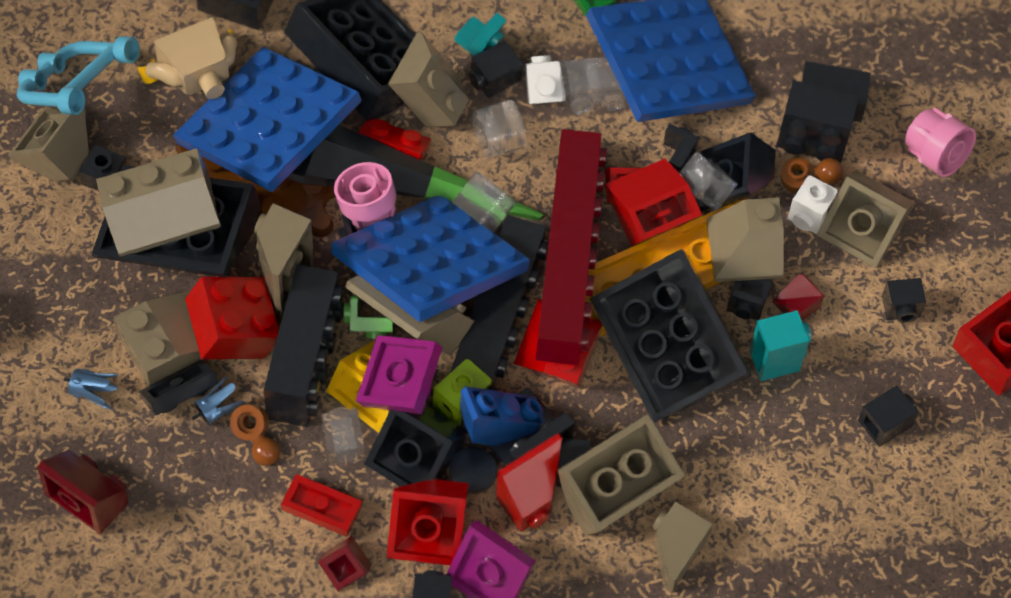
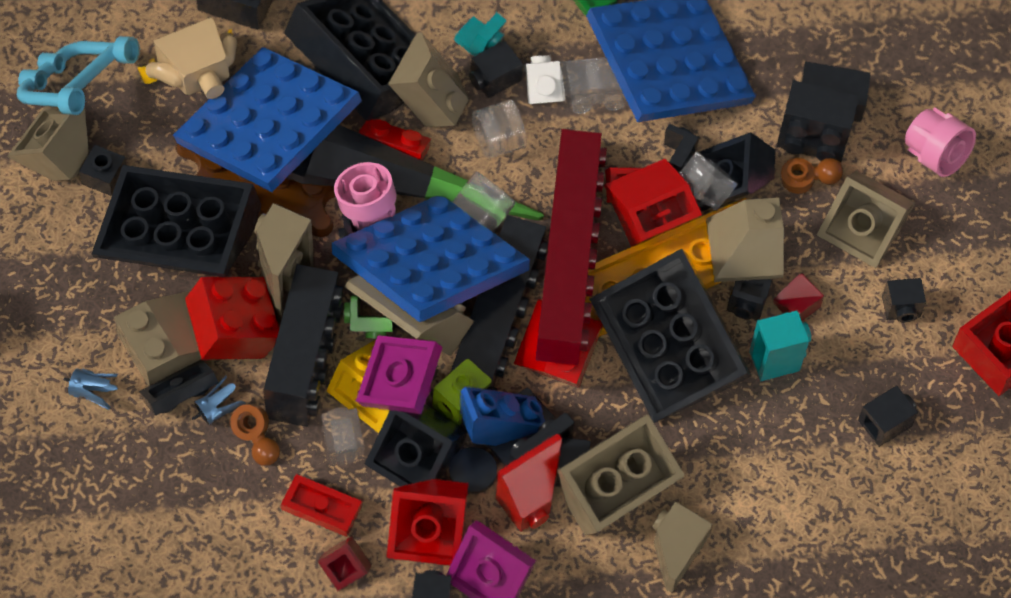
dark red slope [36,449,128,535] -> none
dark tan slope [96,148,221,257] -> none
white bracket [788,176,838,234] -> none

